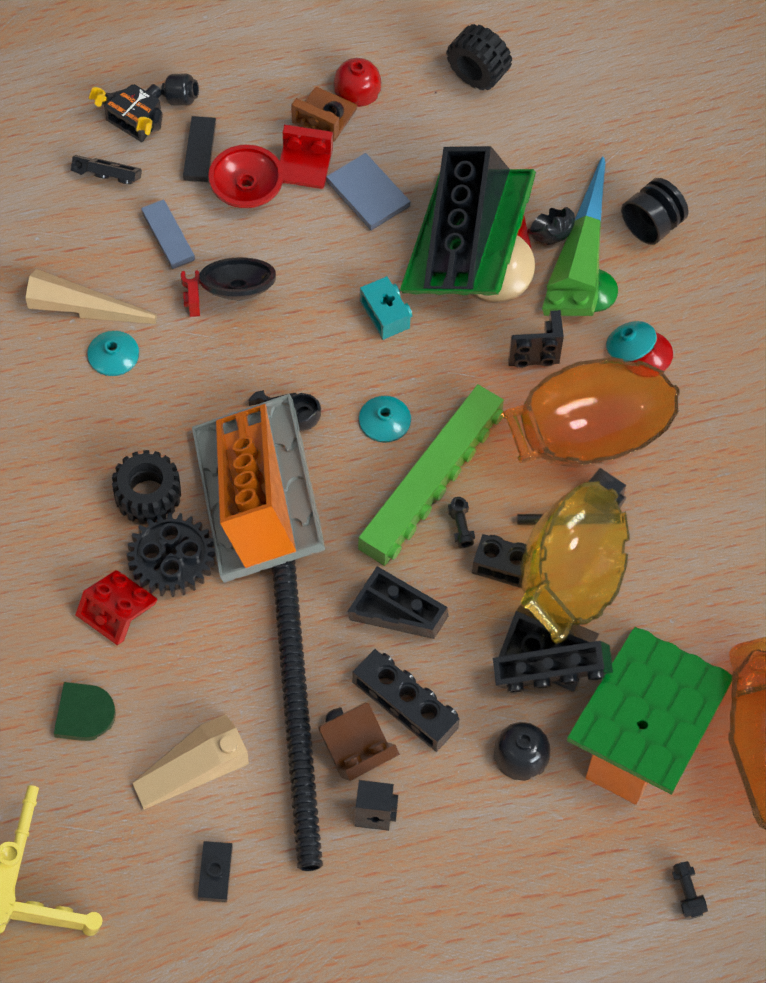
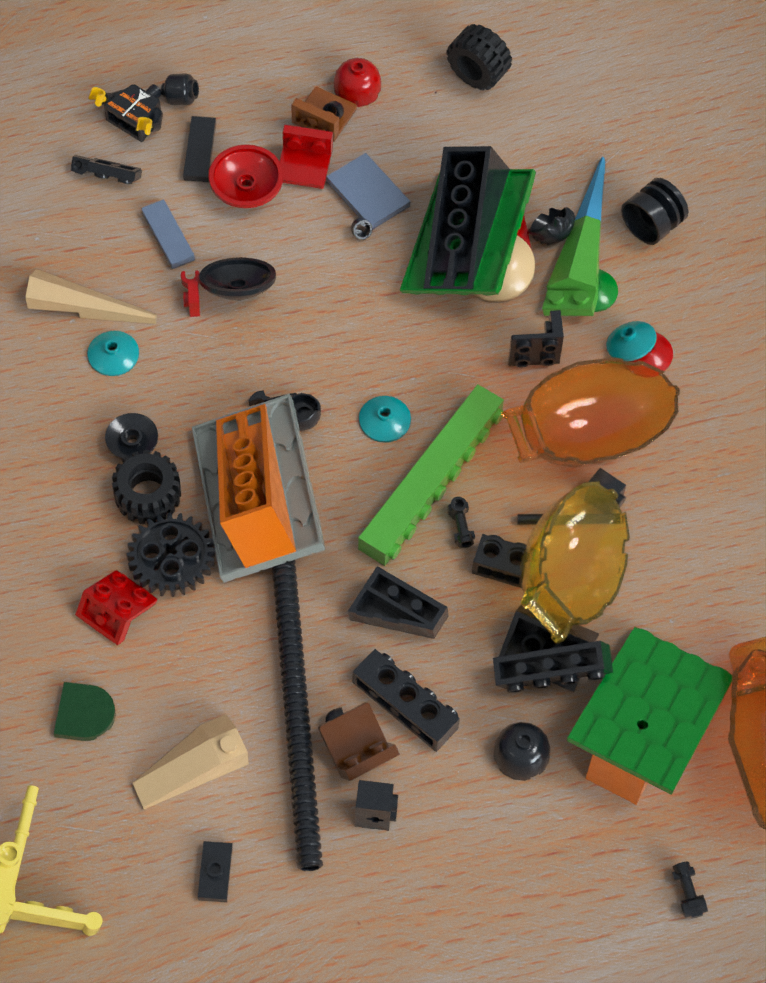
teal brick [360,276,413,340] -> none
none -> black dish [105,413,158,459]
none -> black hinge [351,218,373,239]

